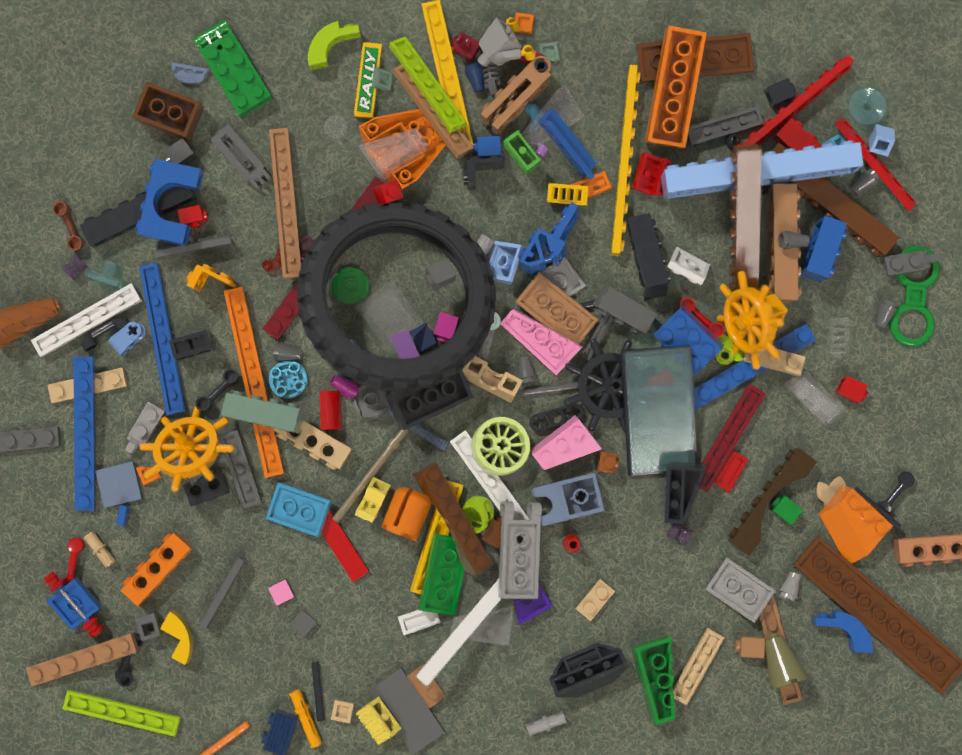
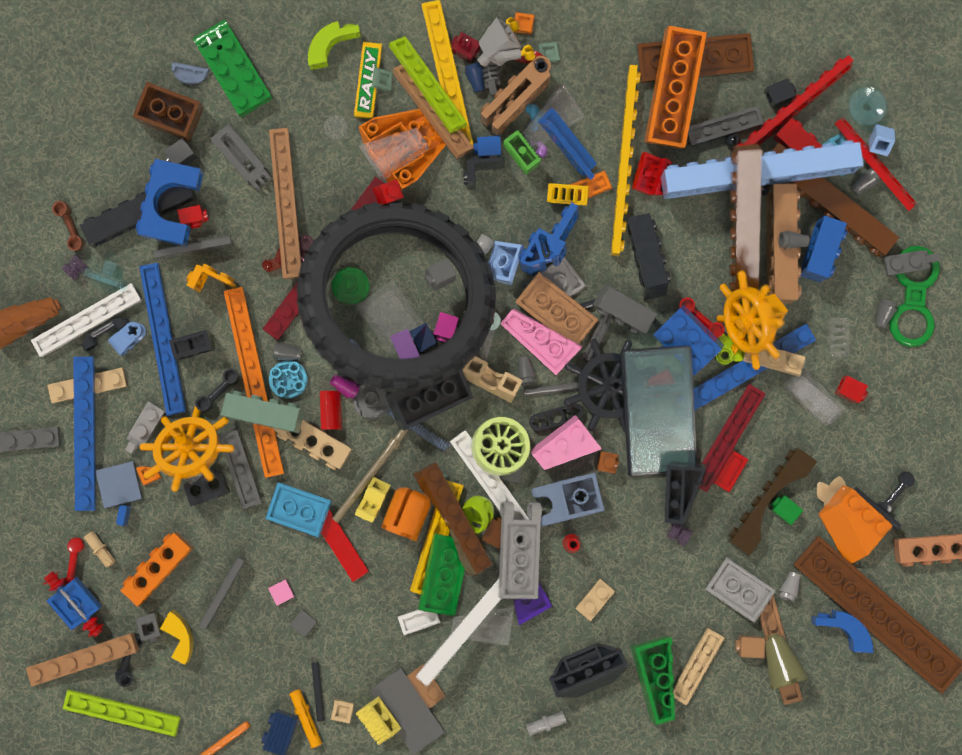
white plate [667,247,710,285] -> none

